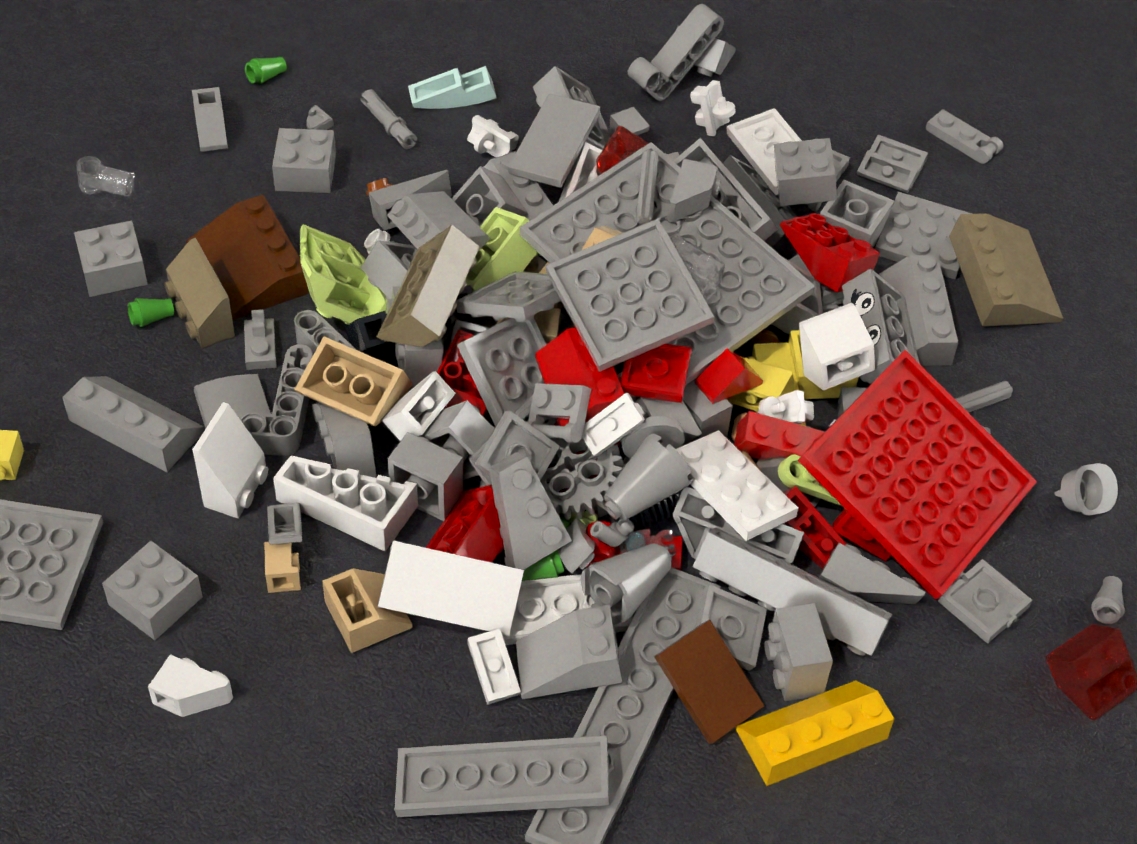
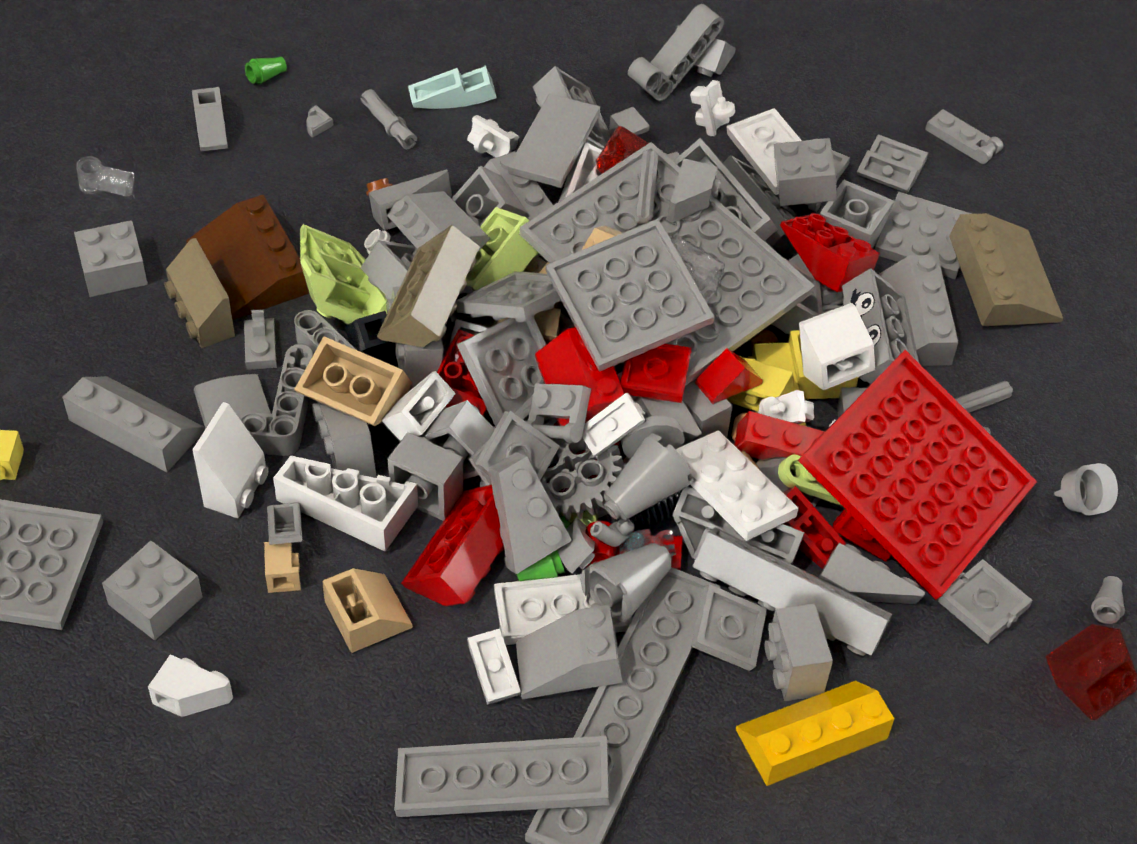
bright green cone [128,298,174,327] -> none
light grey brick [272,128,336,193] -> none
white tile [378,541,524,636] -> none
reddish brown tile [654,620,764,744] -> none

